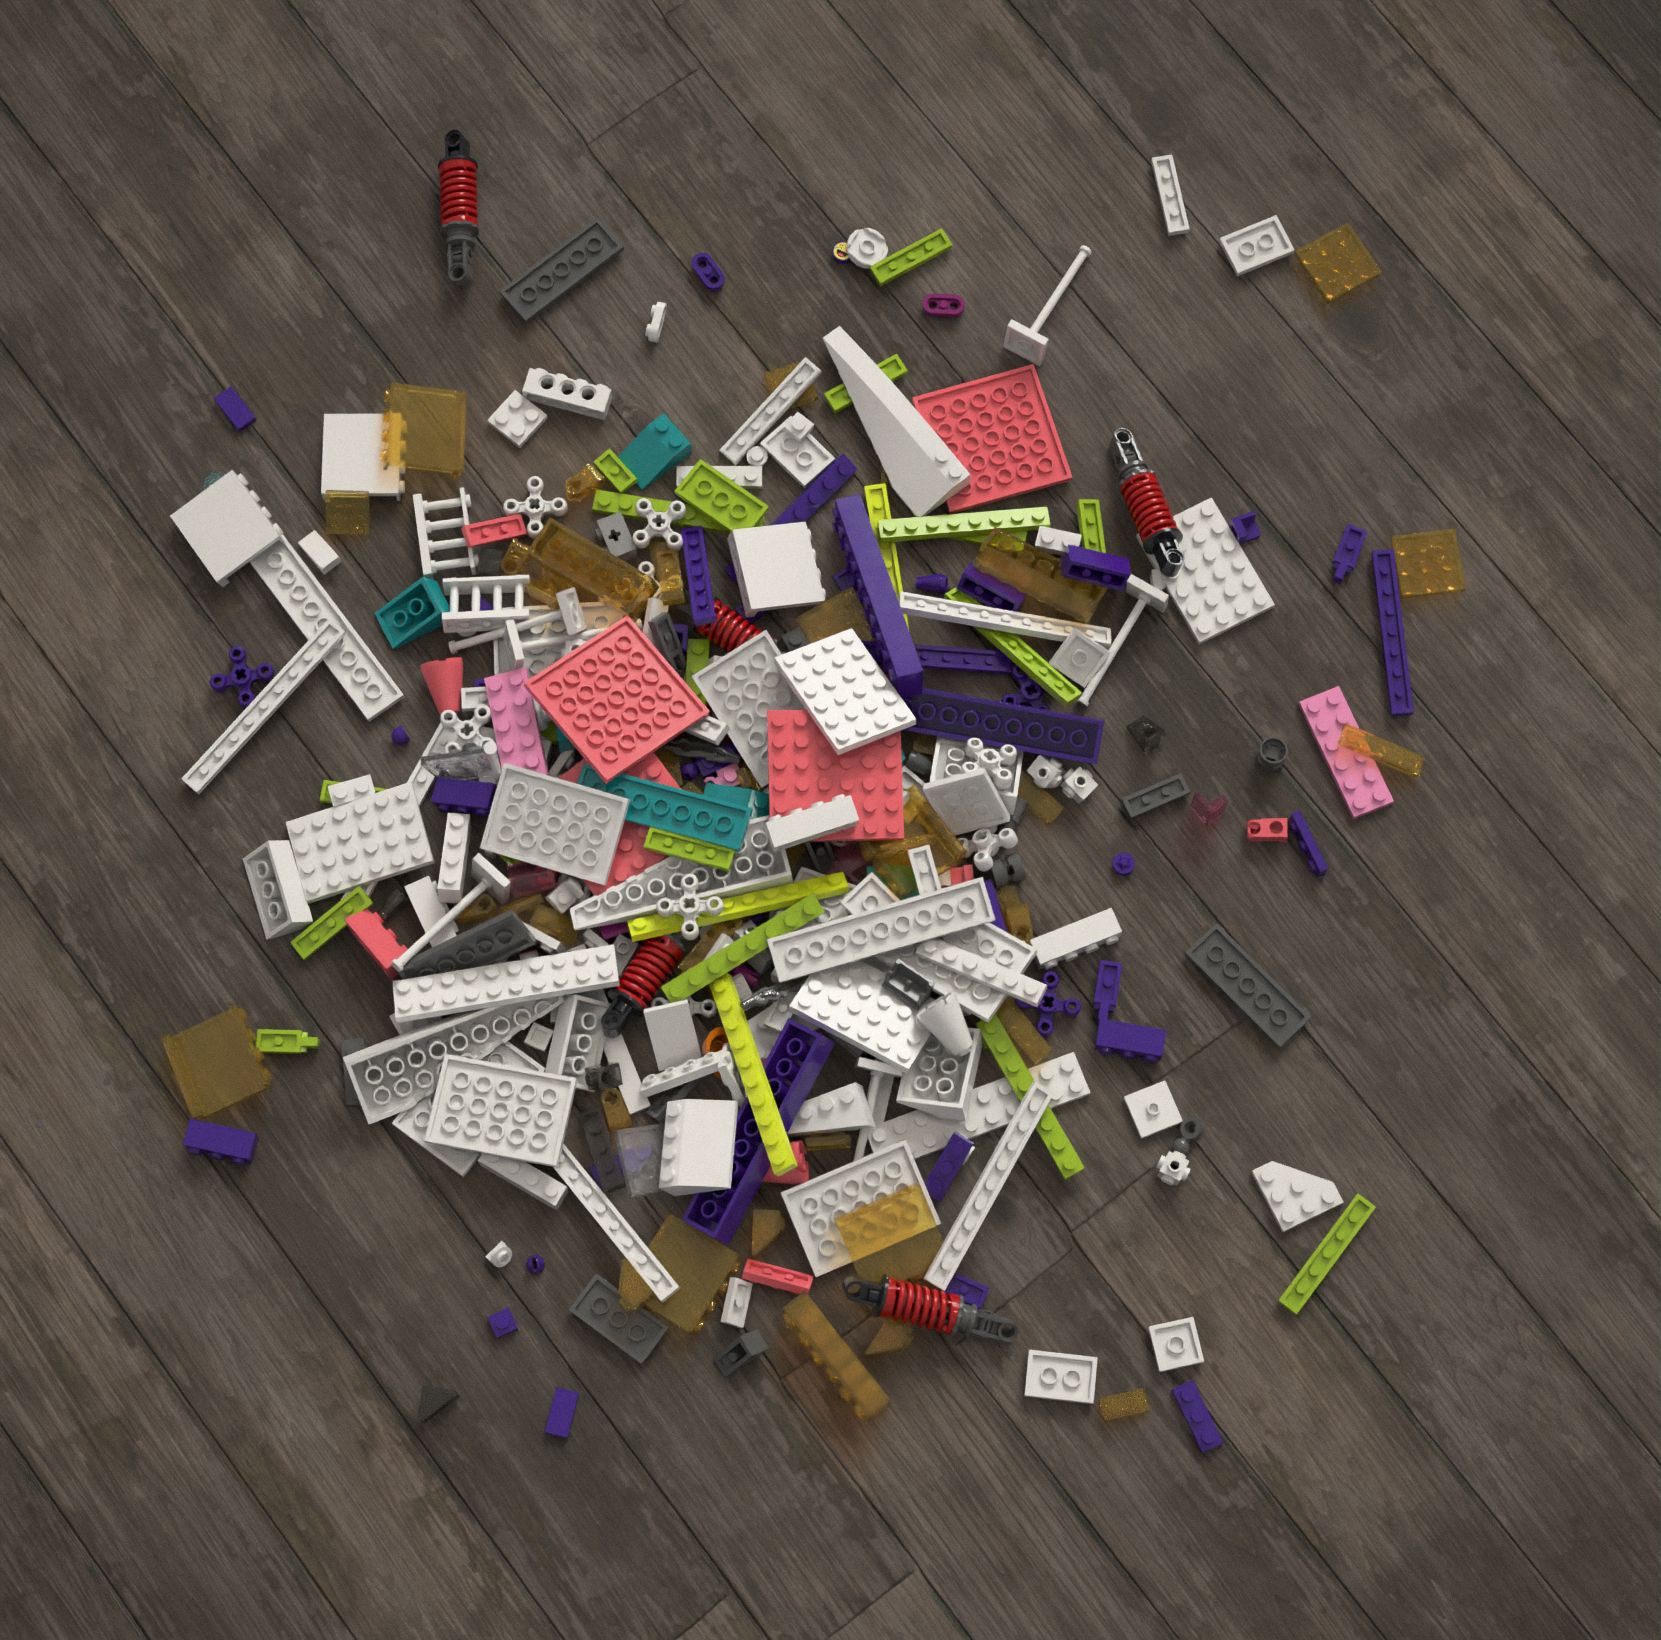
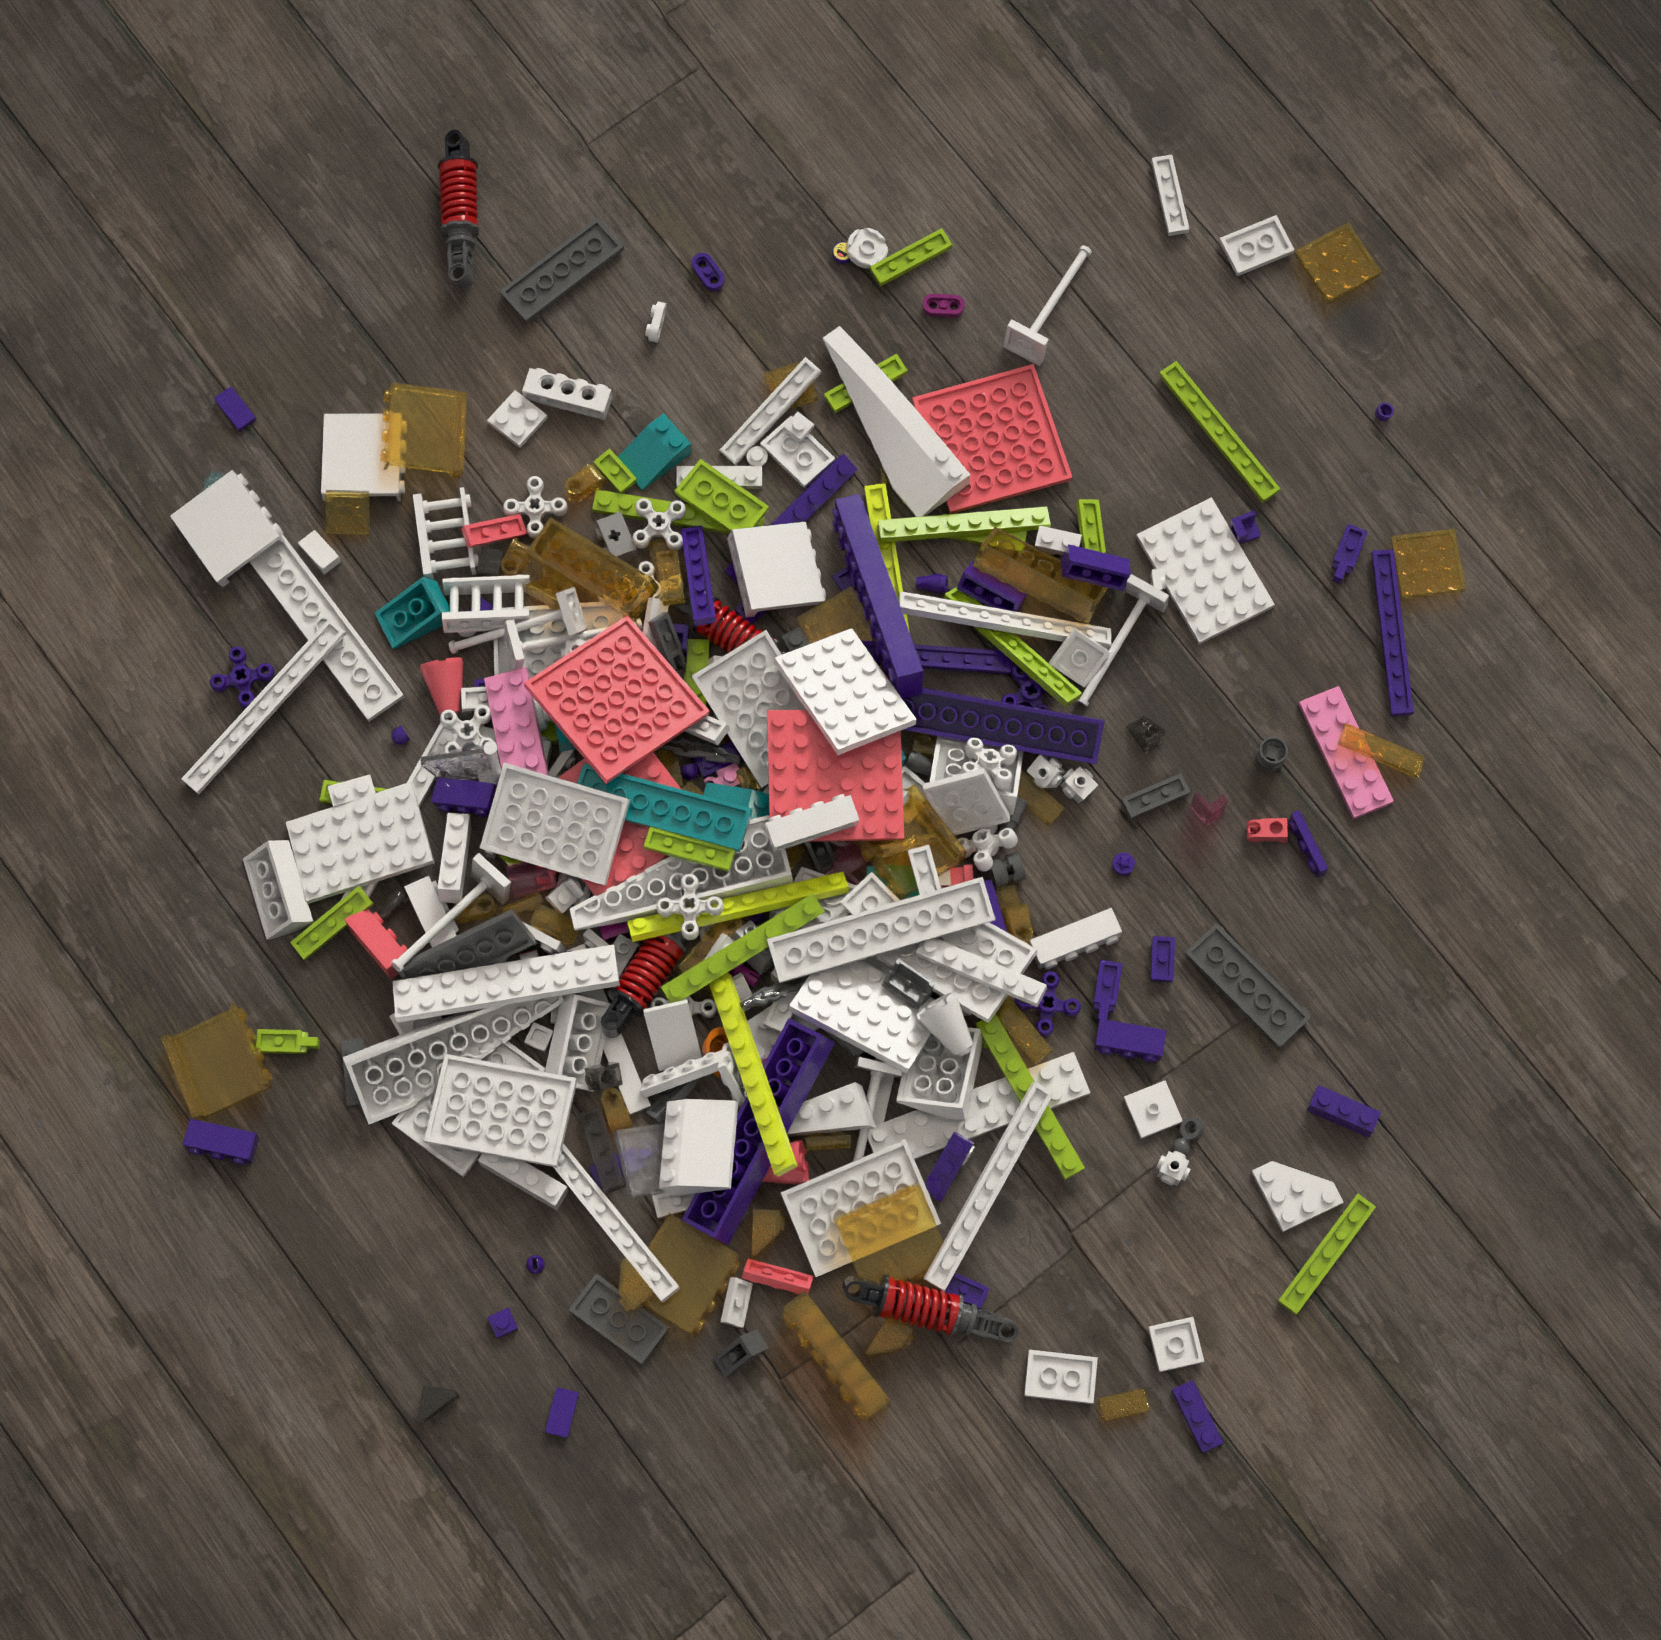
white plate [485,1241,512,1267] -> none
piece [1109,428,1184,577] -> none
none -> white plate [652,1192,695,1219]
none -> dark purple plate [1150,936,1175,983]
none -> lime plate [1159,361,1280,503]
none -> dark purple brick [1306,1085,1381,1138]
none -> dark purple hinge [1375,402,1394,421]

